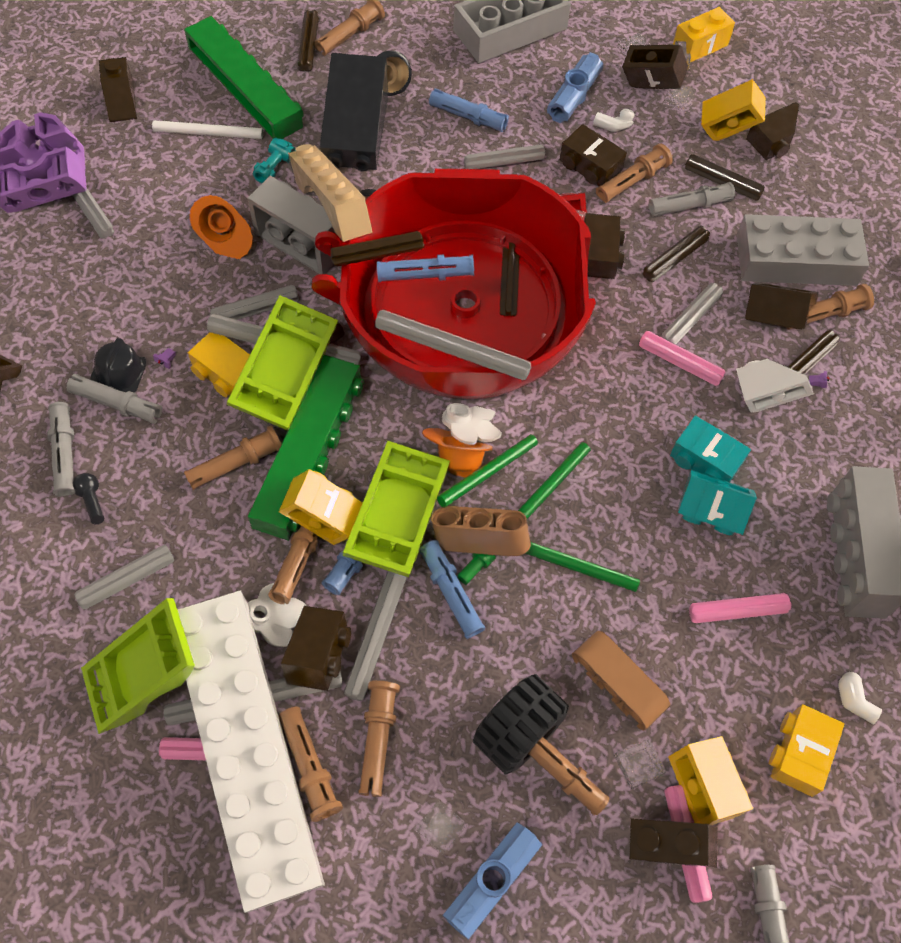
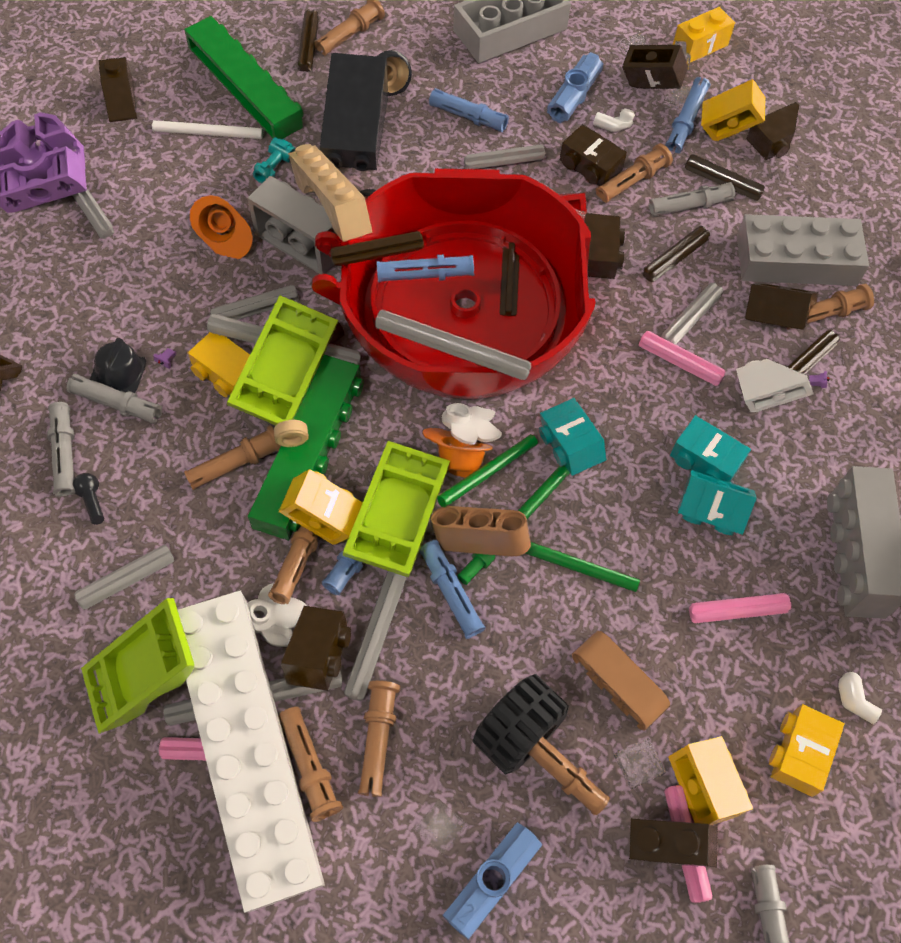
none -> tan tile [274,420,308,447]
none -> teal brick [539,398,607,476]
none -> medium blue pin [665,77,711,153]

